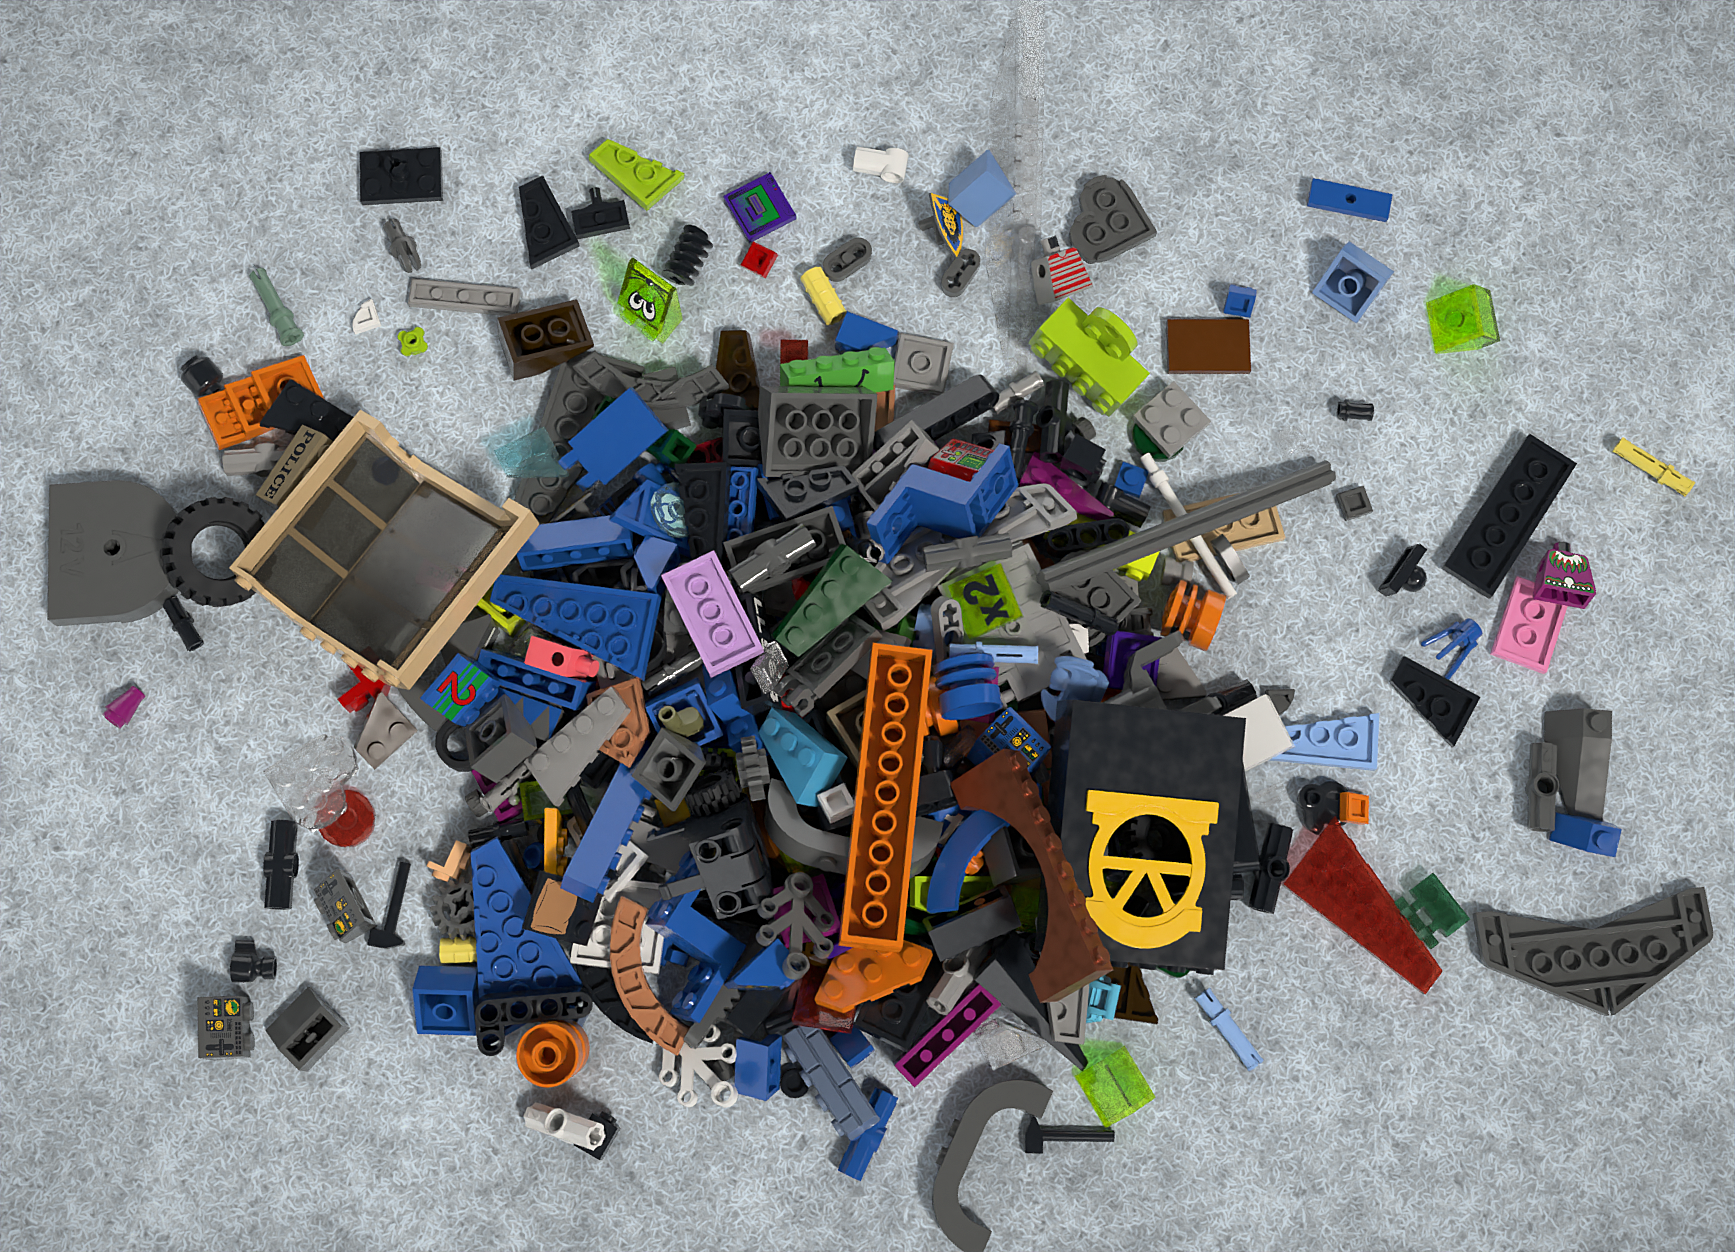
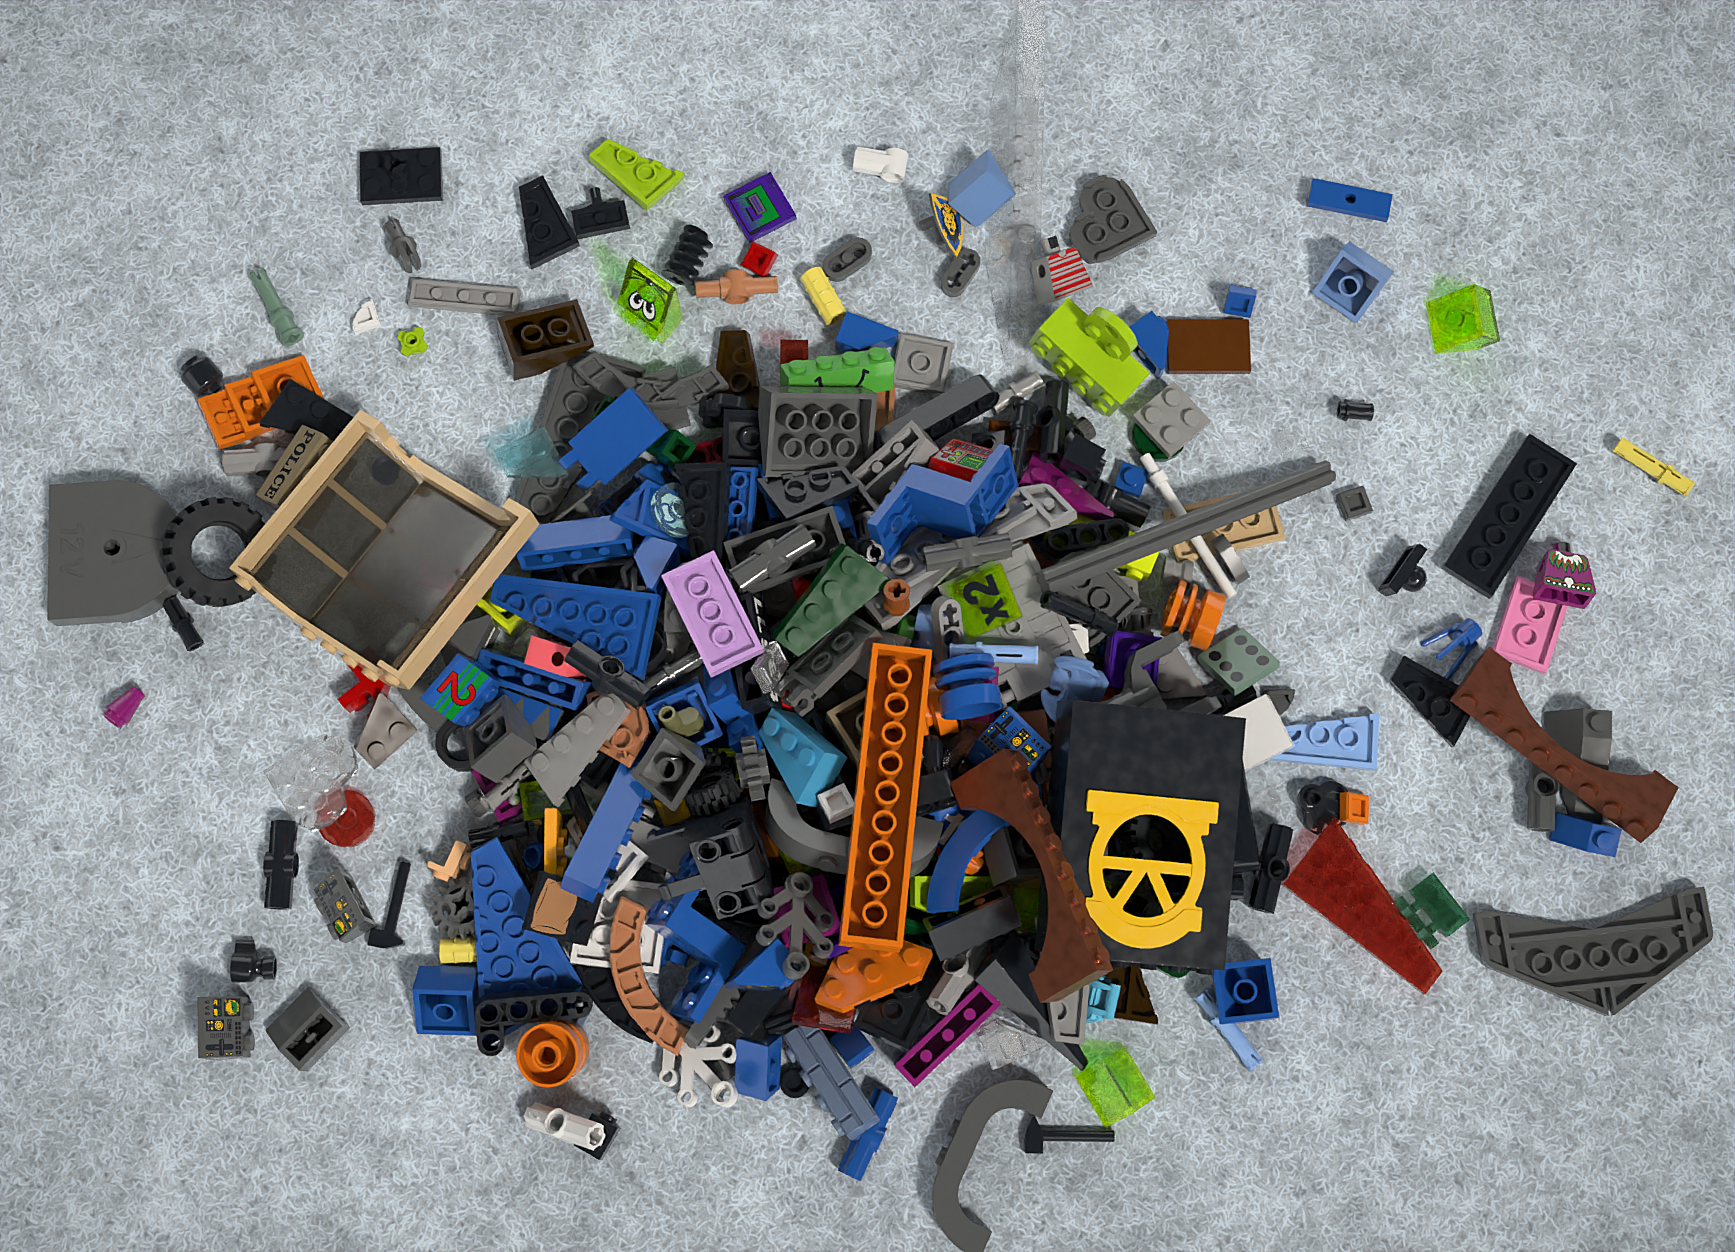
none -> black piece [564,641,652,710]
none -> nougat pin [695,270,778,305]
none -> dark orange bush [884,579,910,616]
none -> blue slope [1129,310,1169,379]
none -> sand green tile [1198,628,1280,696]
none -> blue slope [1212,958,1280,1025]
none -> copper arch [1450,647,1679,843]

